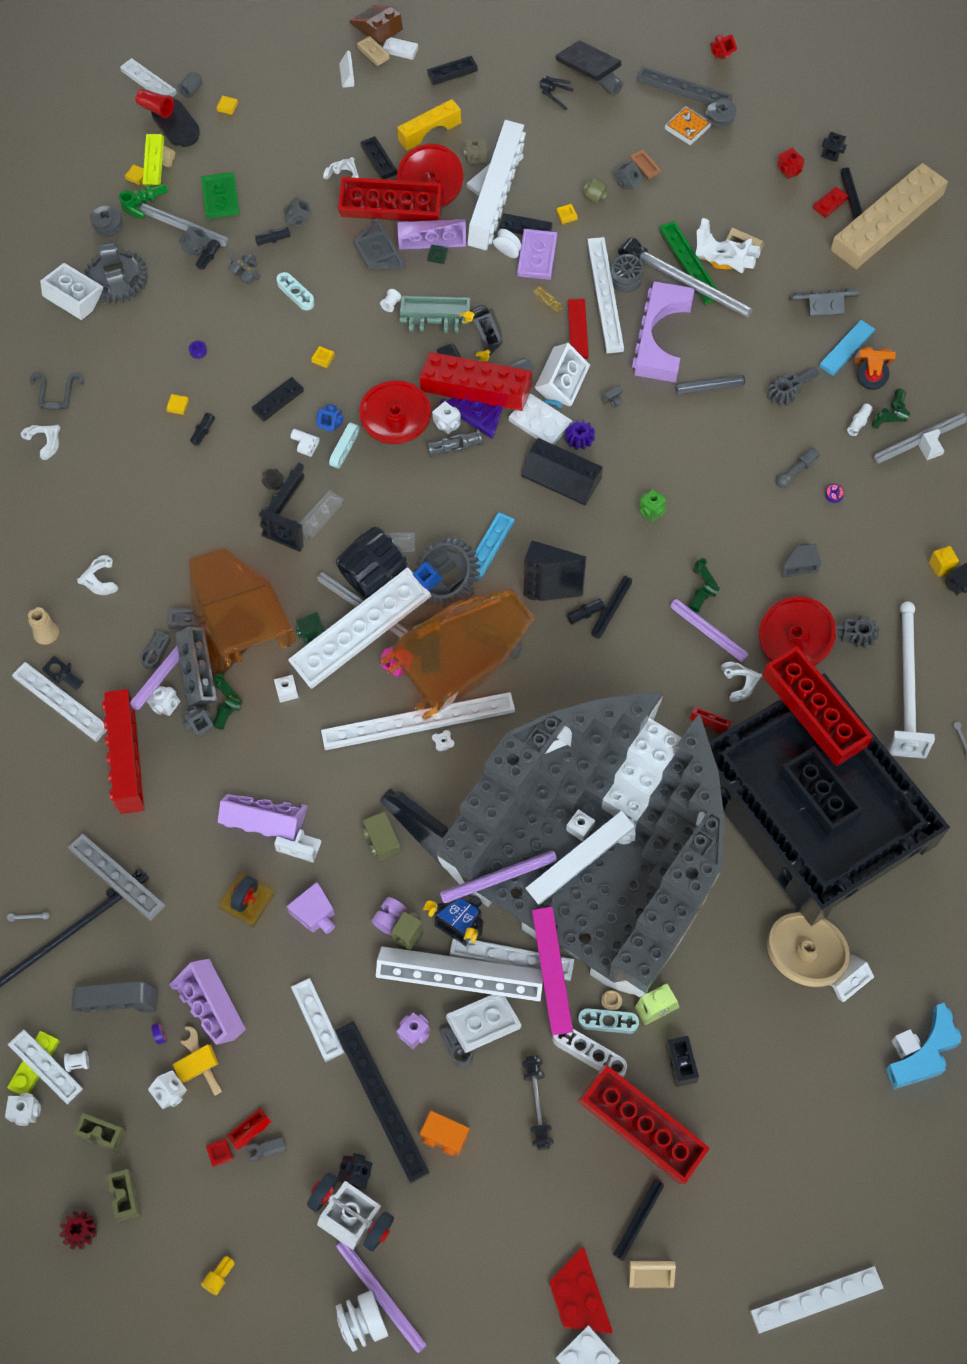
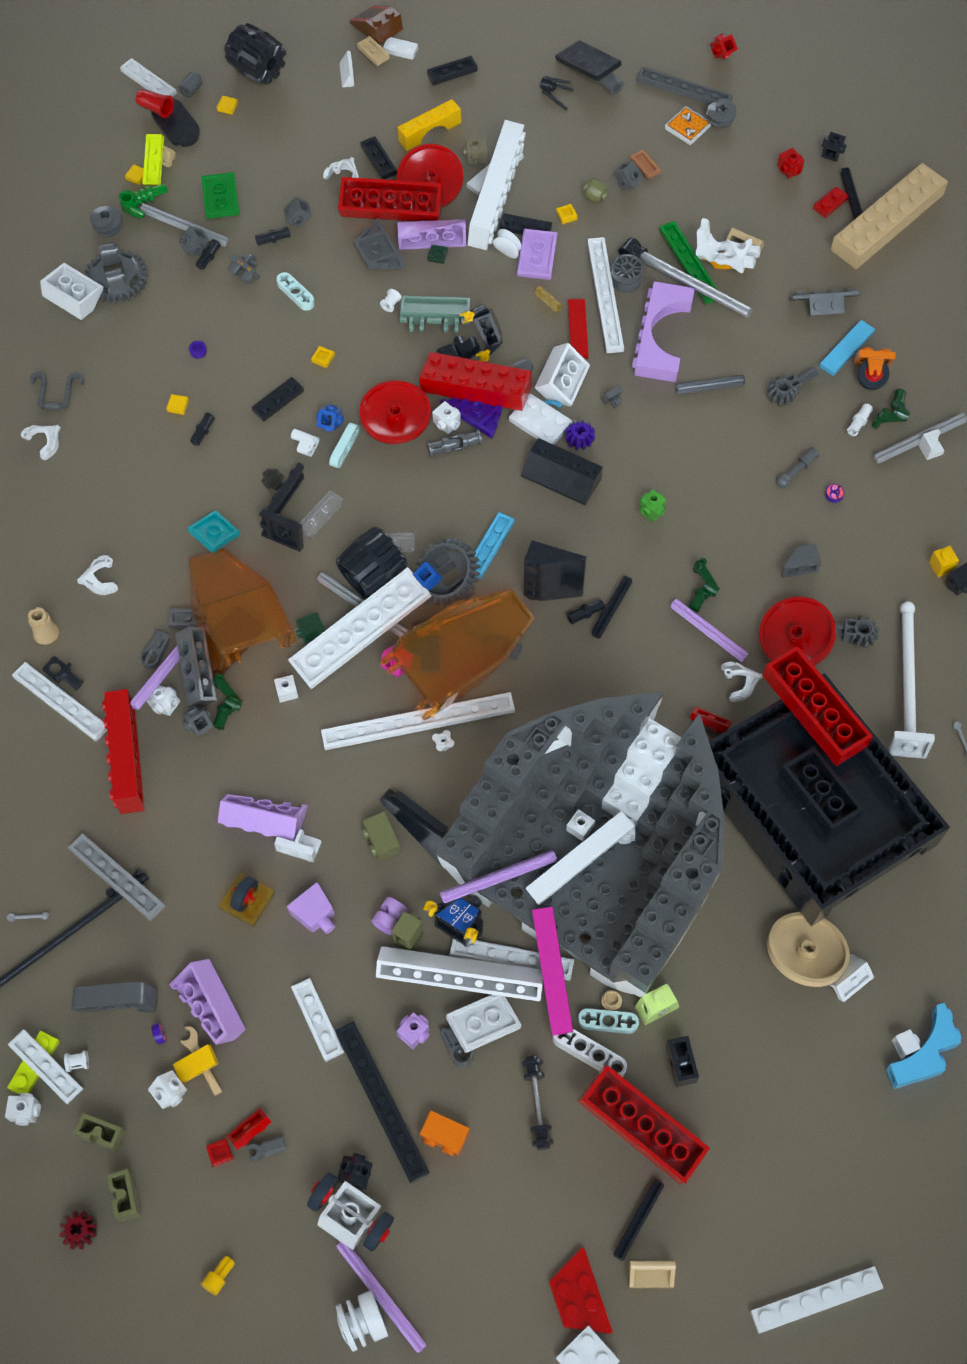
none -> teal tile [188,510,240,553]
none -> black wheel [224,23,287,84]
none -> black piece [454,336,481,359]

